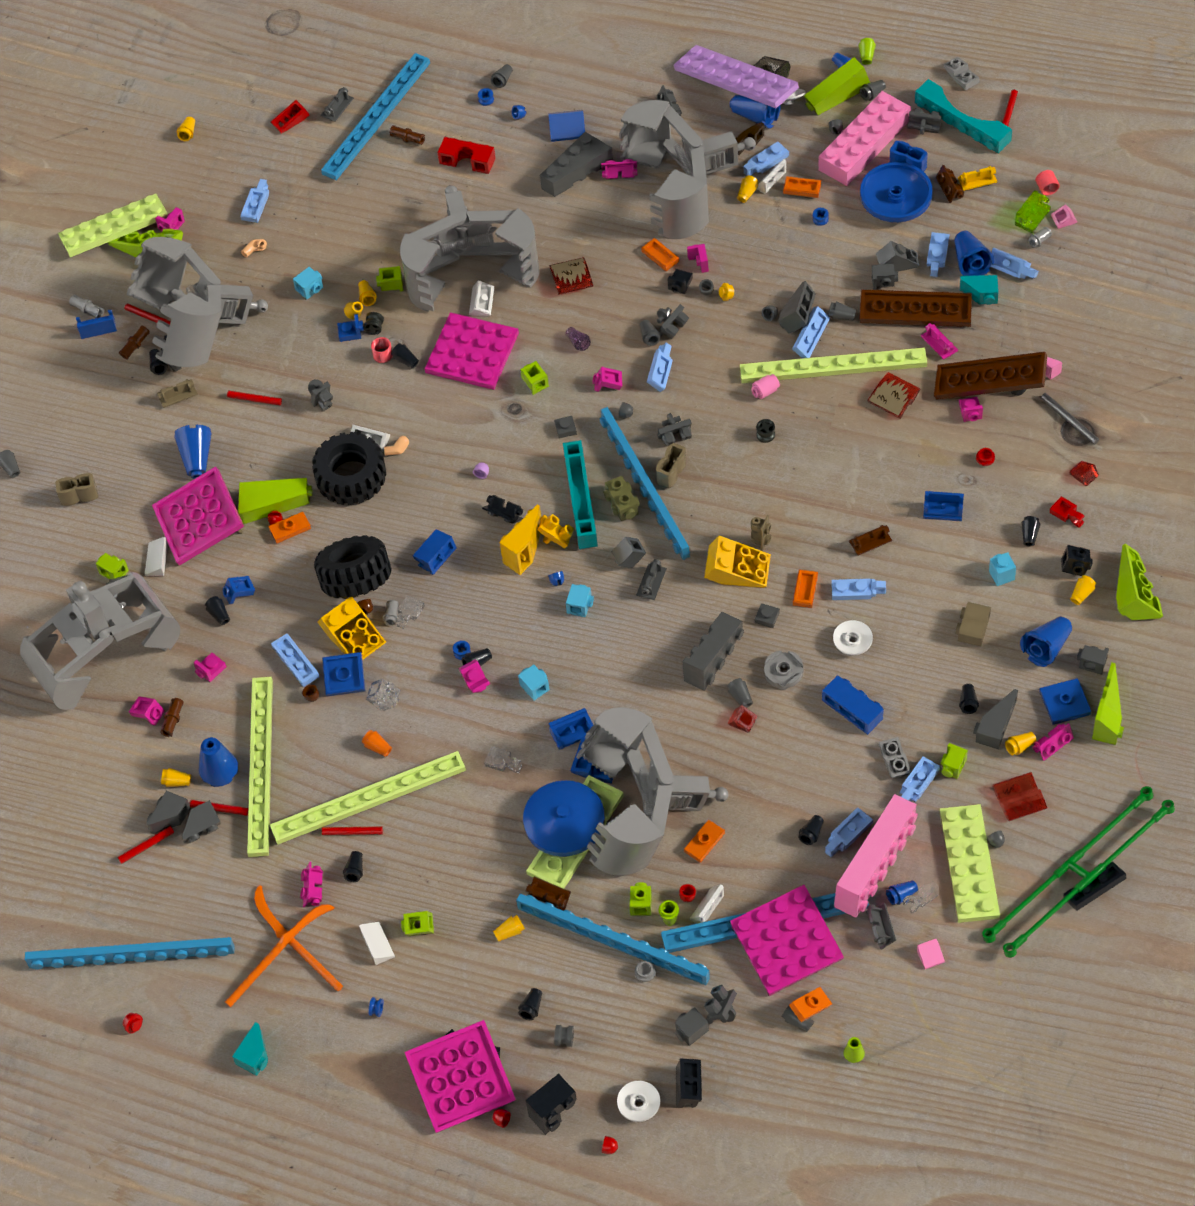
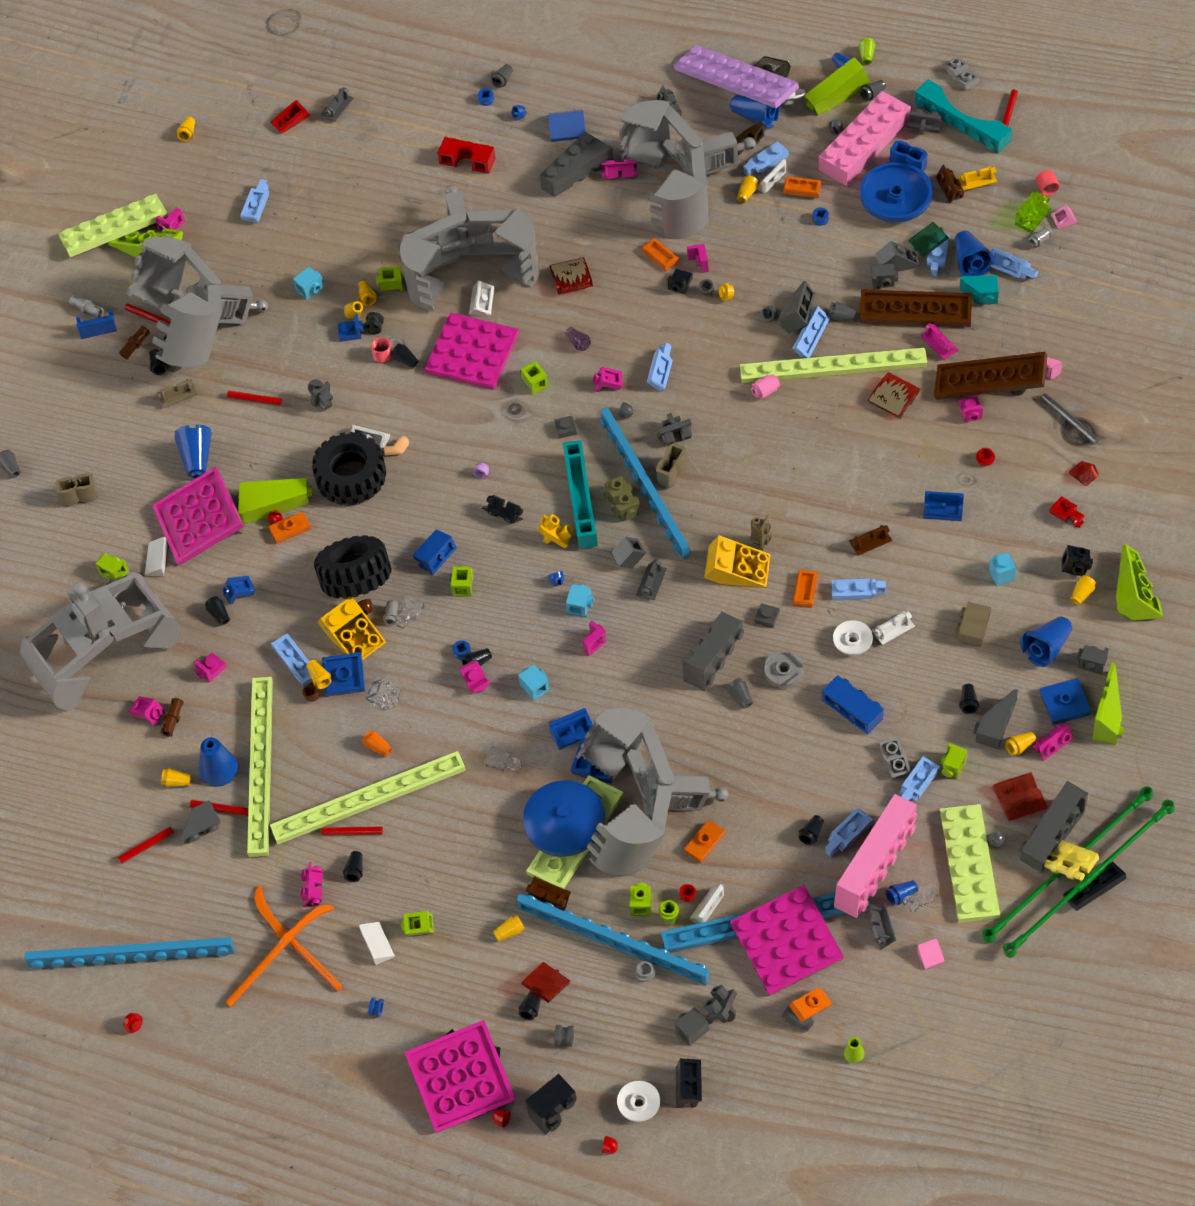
dark grey slope [146,790,191,834] -> none
teal slope [232,1022,268,1076] -> none
light nougat arm [241,239,267,258] -> none
dark azure plate [321,53,430,181] -> none
reddish brown pin [389,125,425,145] -> none
yellow slope [499,504,541,575] -> none
dark grey cone [640,320,660,346] -> none
dark grey hips [657,304,689,339] -> none
clear red slope [728,705,758,733] -> none
pearl dark grey wheel [756,419,775,443] -> none
black cone [1021,516,1041,546] -> none
none -> yellow cone [306,660,331,689]
none -> lime brick [451,565,474,597]
none -> clear red piece [521,962,570,1003]
none -> dark pink bracket [582,621,606,656]
none -> white hinge [871,611,915,645]
none -> clear green piece [908,222,949,257]
none -> dark grey wedge [1019,781,1088,873]
none -> light yellow plate [1044,840,1099,881]

